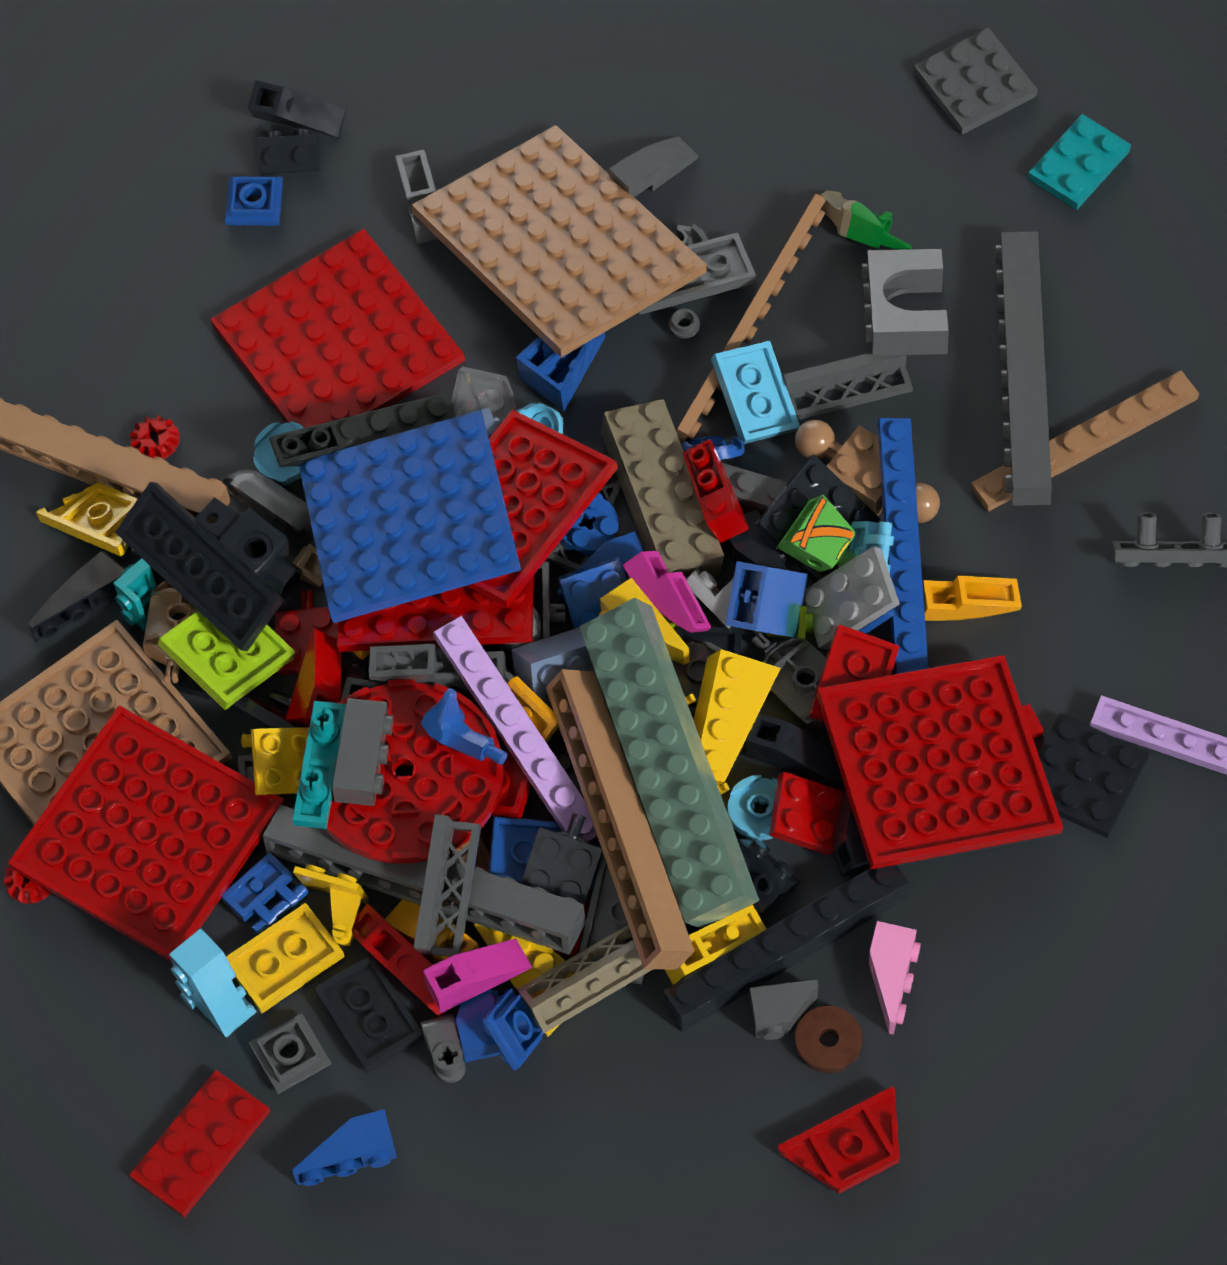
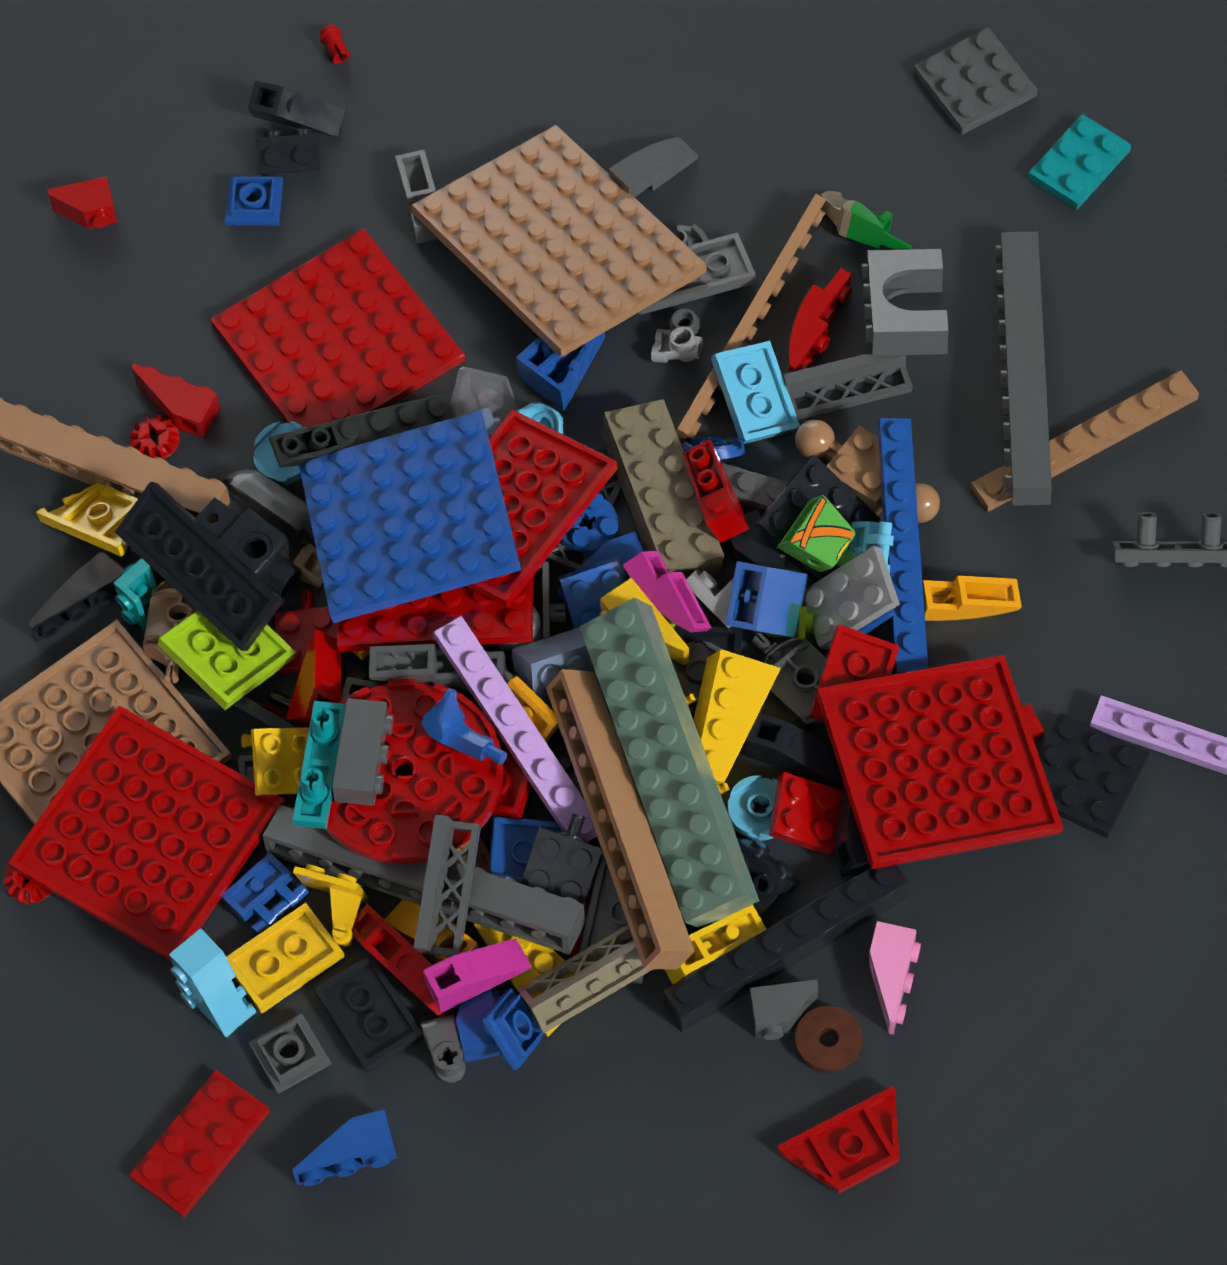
none -> red slope [48,176,117,229]
none -> red slope [131,363,220,439]
none -> red pin [320,25,350,64]
none -> light grey plate [651,326,703,363]
none -> red slope [789,268,853,373]

